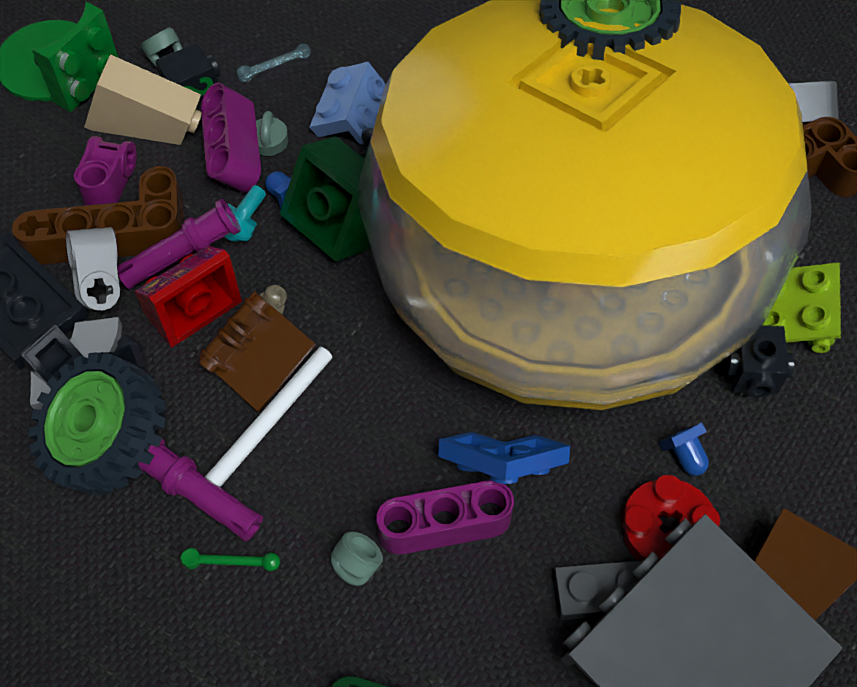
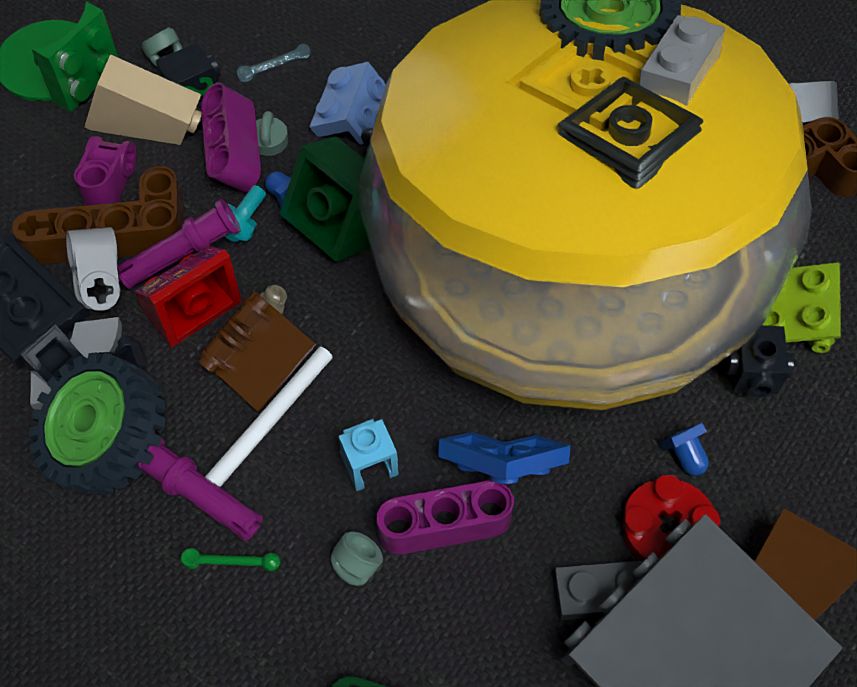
none -> medium azure window [339,419,398,491]
none -> pearl dark grey brick [558,77,704,188]
none -> light grey brick [639,15,725,105]

